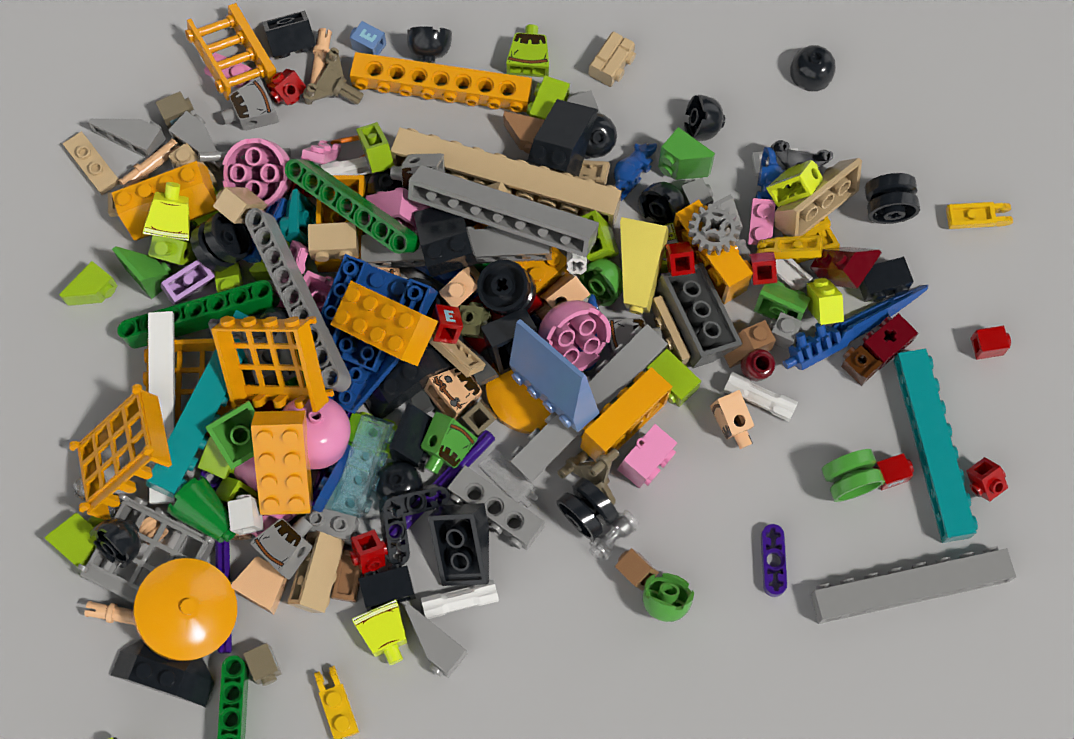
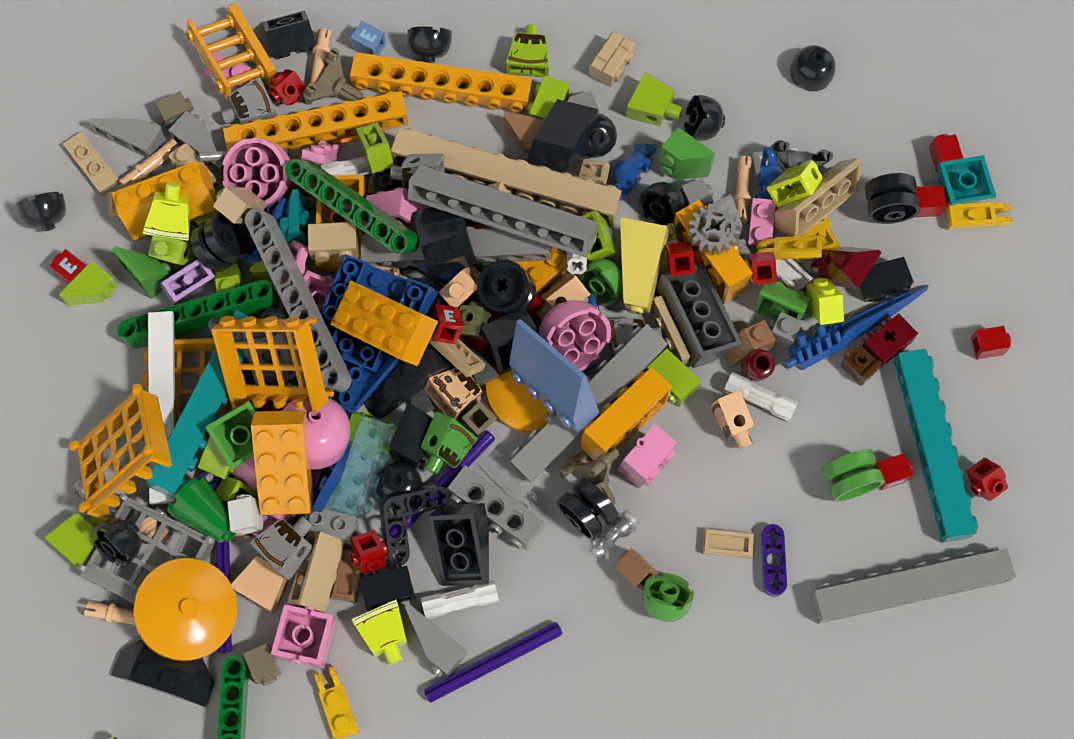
none -> black cylinder [16,192,66,232]
none -> red brick [49,248,86,285]
none -> light orange brick [223,91,409,151]
none -> bright pink brick [271,604,337,669]
none -> dark purple axle [424,622,563,703]
none -> lime torso [626,72,683,126]
none -> tan tile [702,528,754,559]
none -> light nougat pin [733,156,752,224]
none -> red brick [915,186,948,217]
none -> red brick [929,134,963,172]
none -> teal slope [937,155,996,206]

